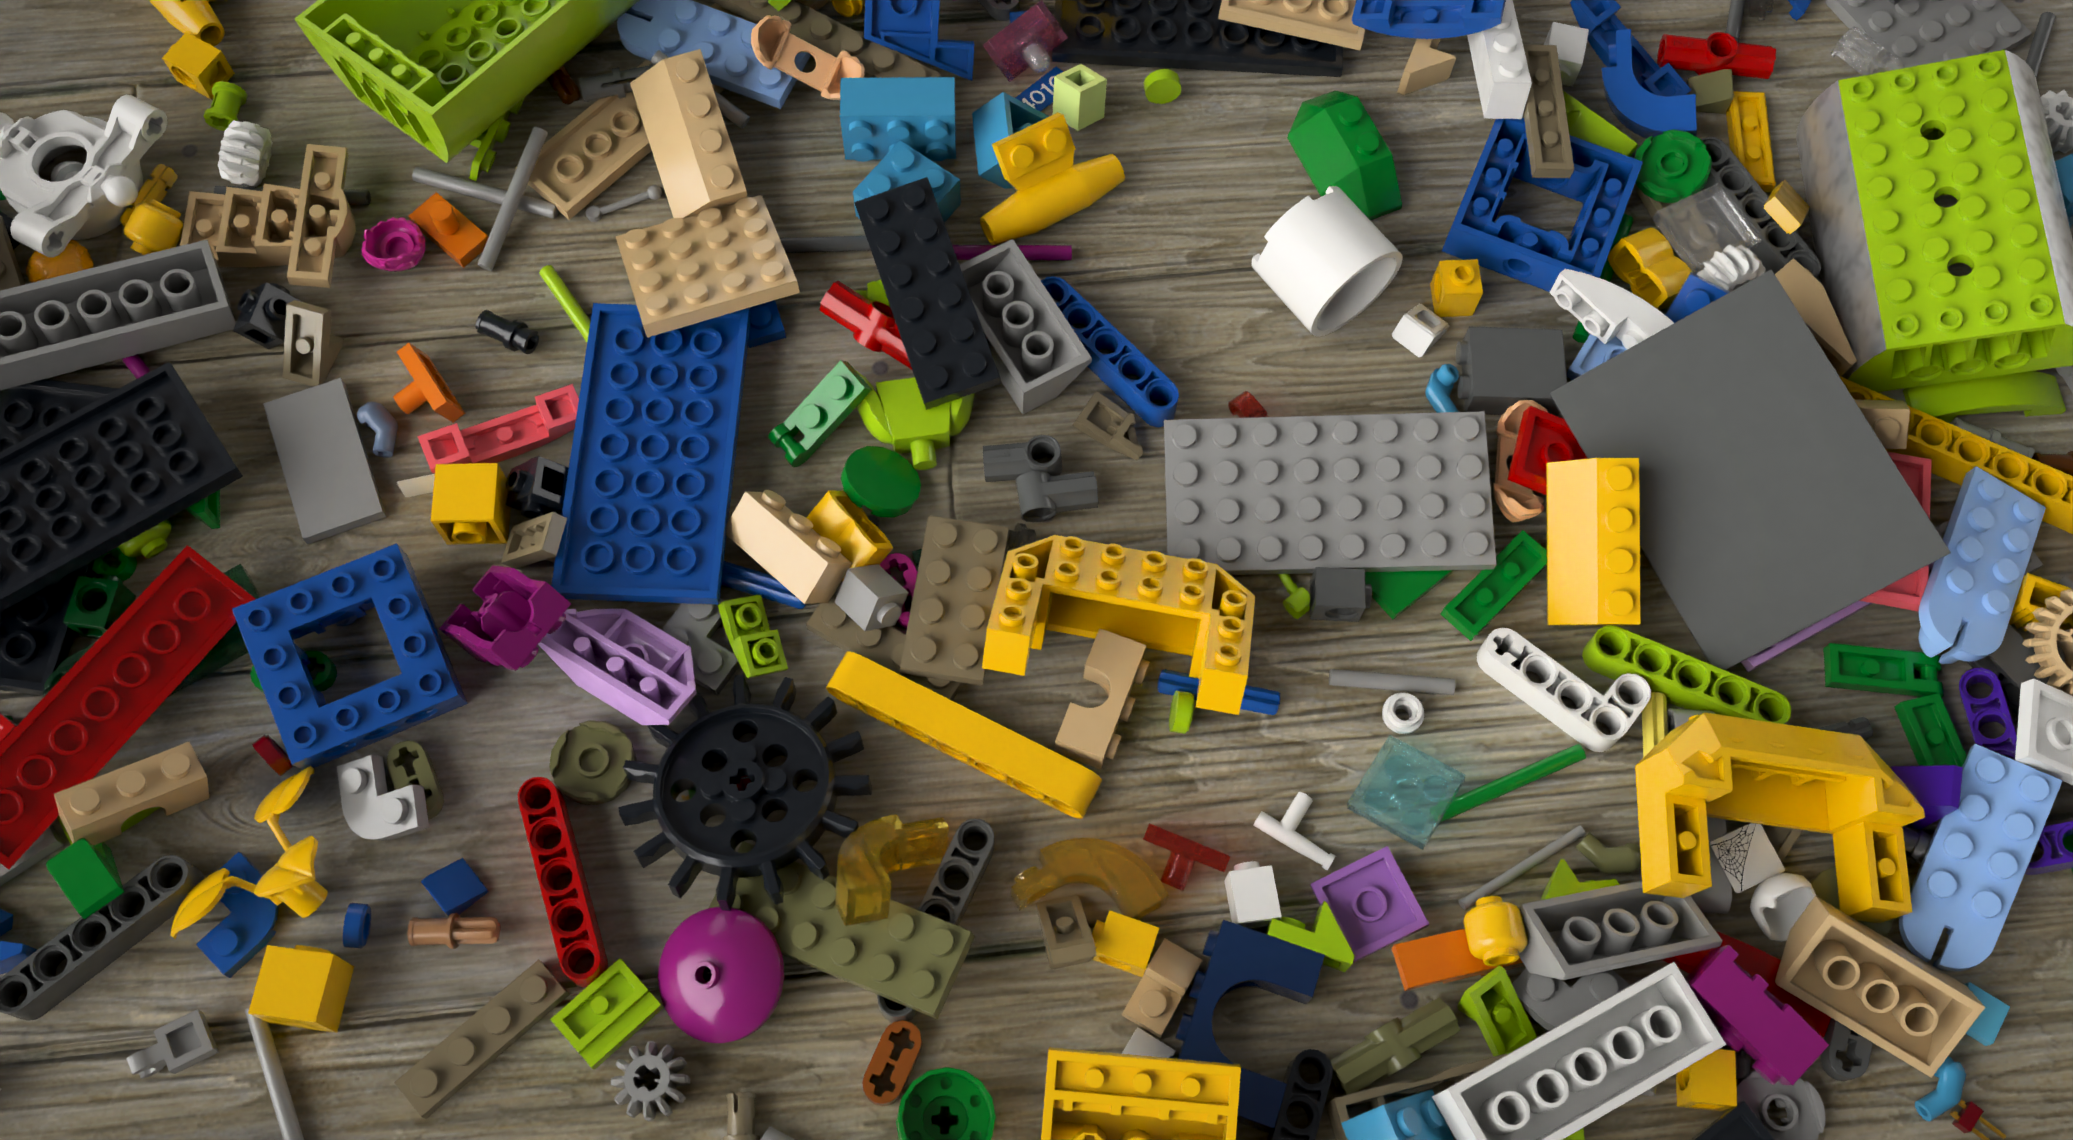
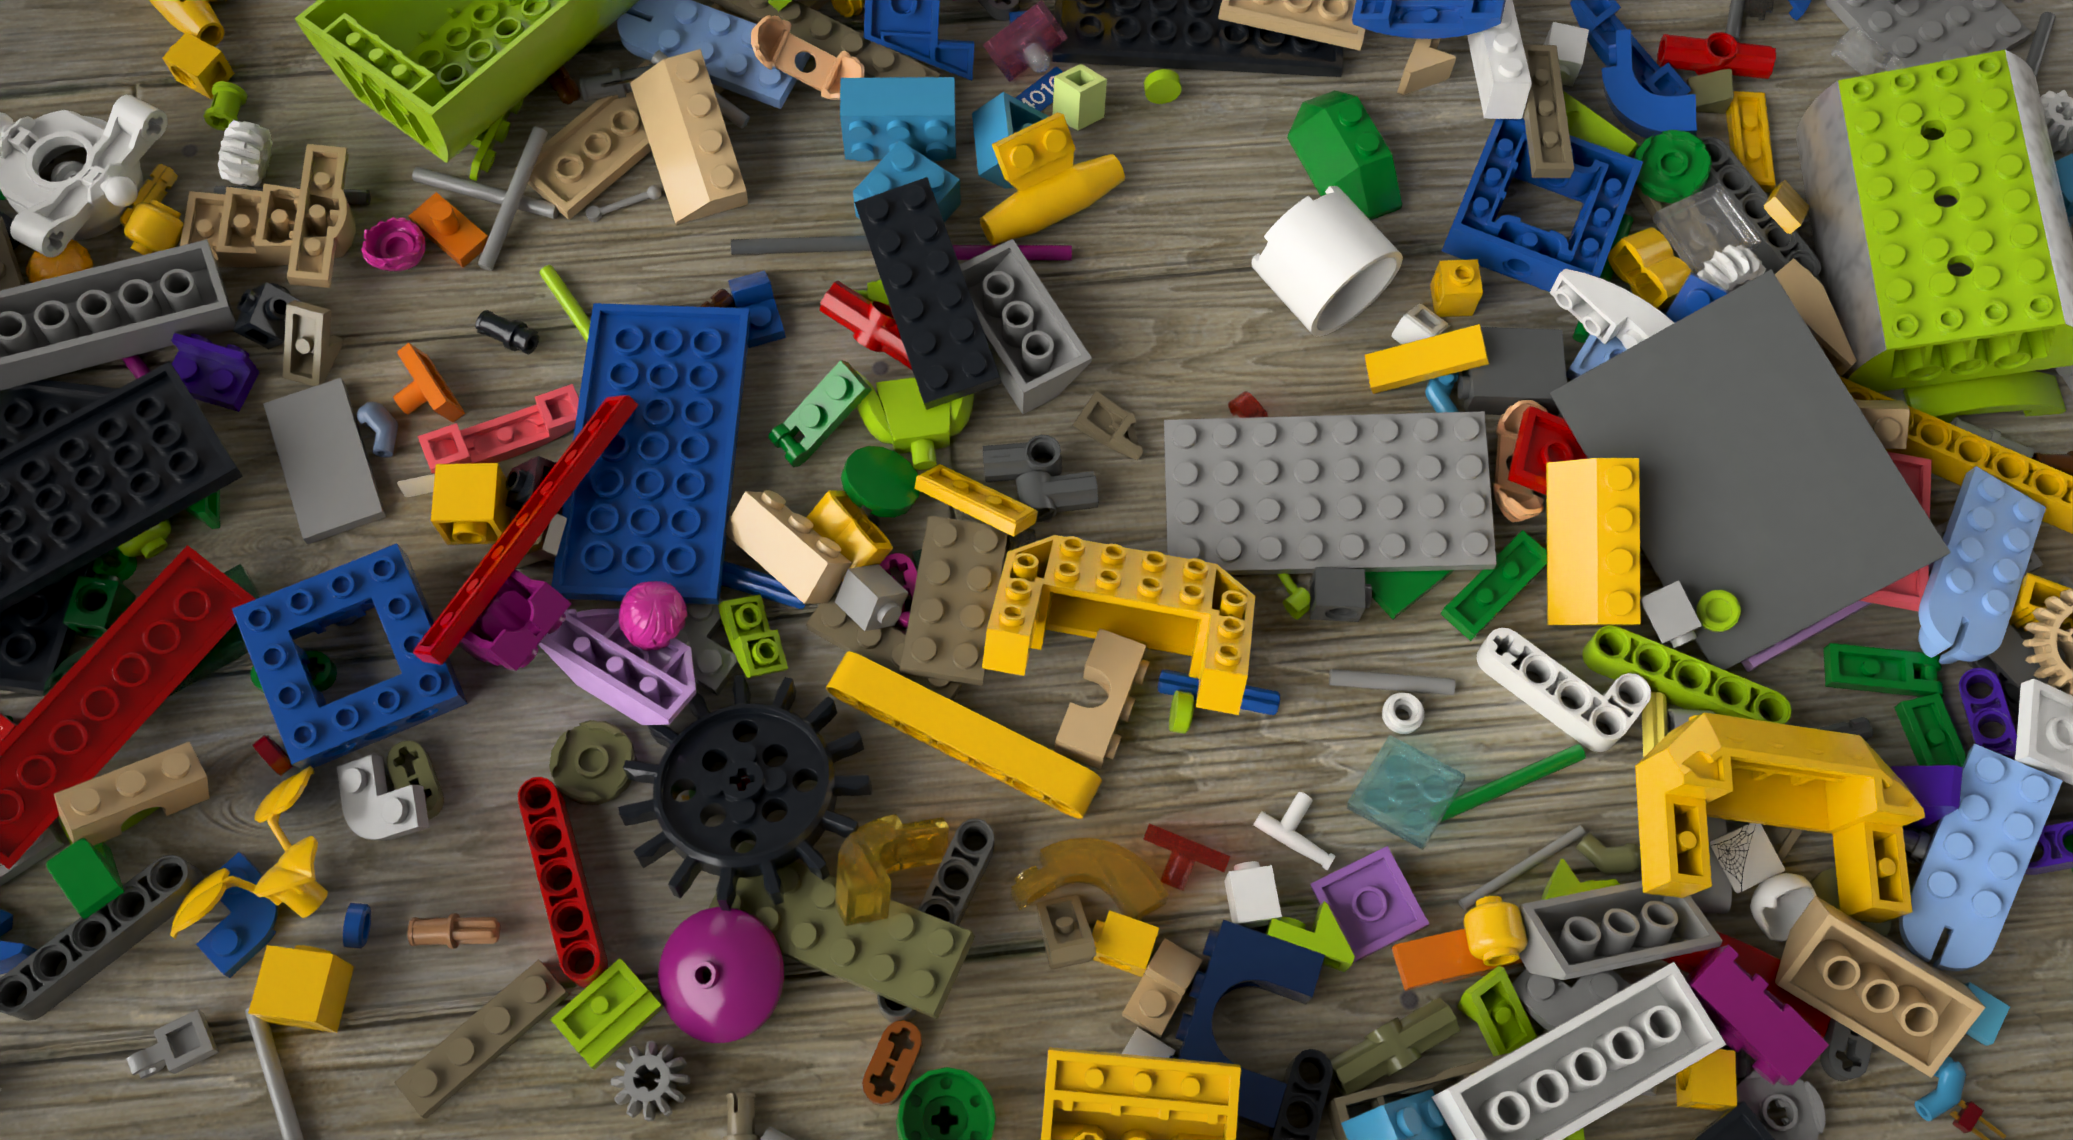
blue slope [421,858,489,916] -> none
tan plate [615,195,800,338] -> none
blue beam [1041,276,1179,427] -> none
none -> dark purple bracket [171,333,260,412]
none -> red tile [413,395,638,665]
none -> dark pink hair [618,581,687,651]
none -> yellow tile [914,464,1038,537]
none -> yellow tile [1365,324,1489,394]
none -> light grey brick [1640,580,1702,648]
none -> lime tile [1696,590,1741,632]

